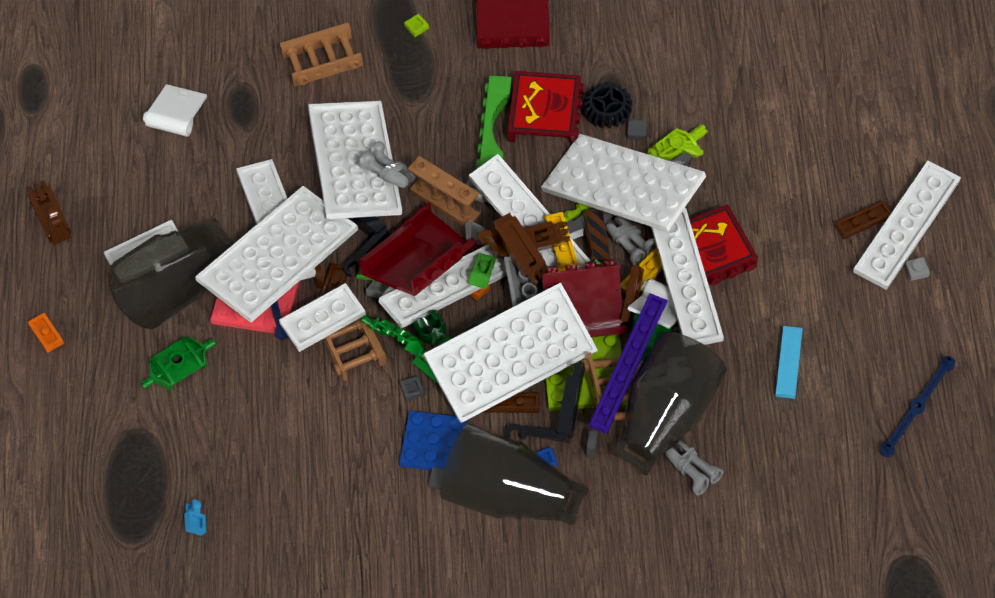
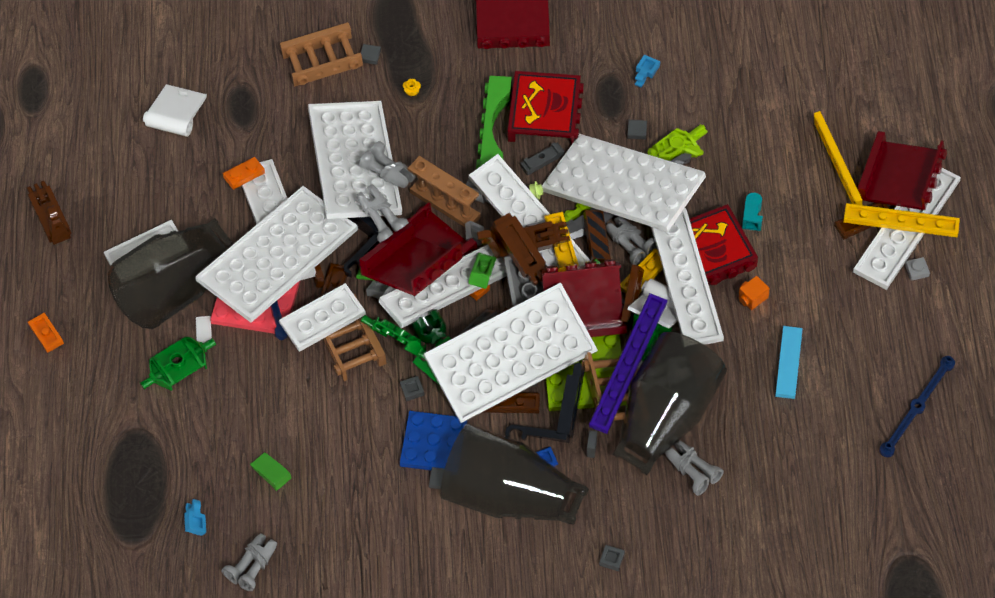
lime tile [404,13,429,37] -> none
black gear [583,82,632,129] -> none
none -> white sticker [196,316,212,343]
none -> light grey piece [221,533,277,591]
none -> orange plate [223,157,265,190]
none -> bright green slope [250,452,291,491]
none -> light grey piece [357,184,409,243]
none -> dark grey tile [361,44,381,65]
none -> yellow plate [403,79,421,96]
none -> dark grey piece [520,142,565,176]
none -> yellowish green plate [529,181,543,200]
none -> dark grey tile [599,545,625,572]
none -> dark azure plate [635,55,660,87]
none -> orange brick [739,276,770,311]
none -> teal leg [742,192,763,231]
none -> yellow tile [814,111,862,205]
none -> yellow tile [843,203,960,238]
none -> dark red panel [858,131,947,210]

